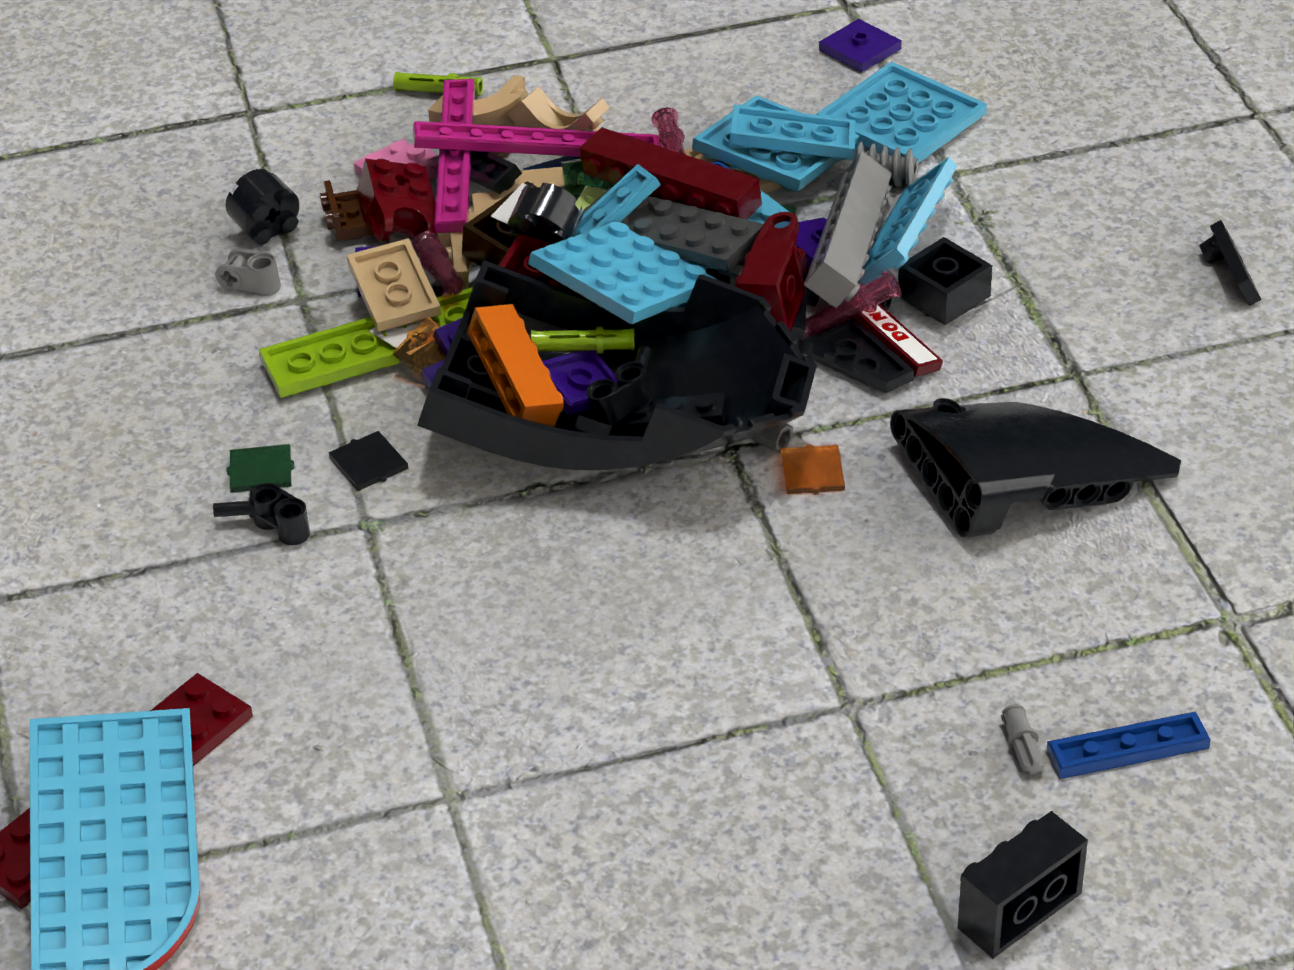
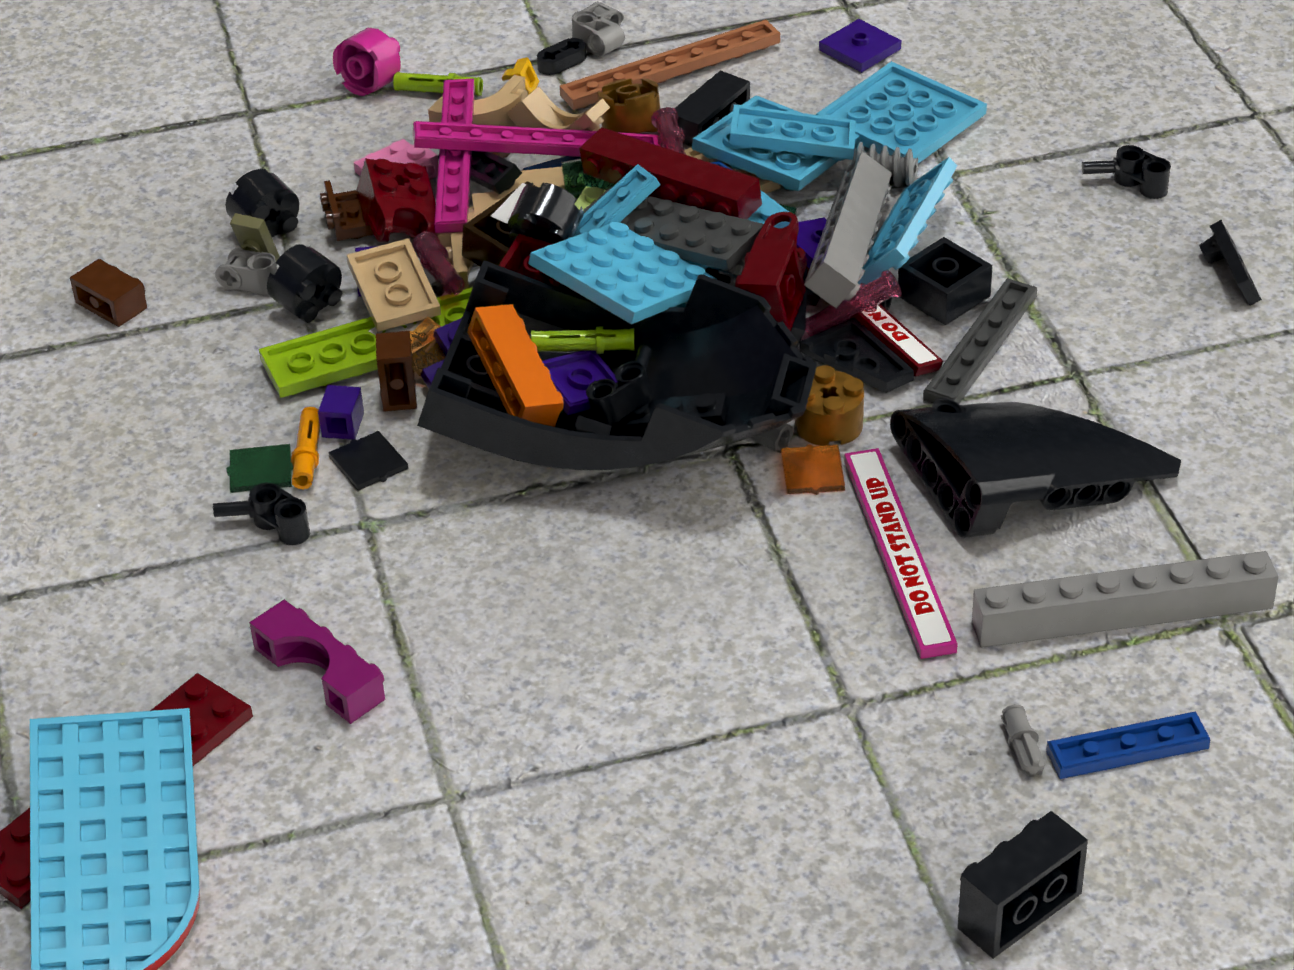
none -> reddish brown brick [70,259,147,327]
none -> olive plate [230,213,280,261]
none -> magenta arch [249,599,385,724]
none -> black brick [267,244,342,323]
none -> light orange pin [291,407,320,490]
none -> dark purple brick [318,385,364,440]
none -> dark pink brick [333,27,401,96]
none -> reddish brown brick [376,331,417,412]
none -> yellow tile [501,57,540,95]
none -> black beam [537,38,587,75]
none -> nougat plate [559,19,780,110]
none -> light grey piece [572,1,625,57]
none -> pearl gold brick [598,79,662,133]
none -> black brick [667,70,750,147]
none -> pearl gold brick [794,365,864,446]
none -> tile [844,448,958,659]
none -> dark grey tile [923,278,1037,404]
none -> light grey brick [972,551,1279,648]
none -> black beam [1082,145,1171,199]

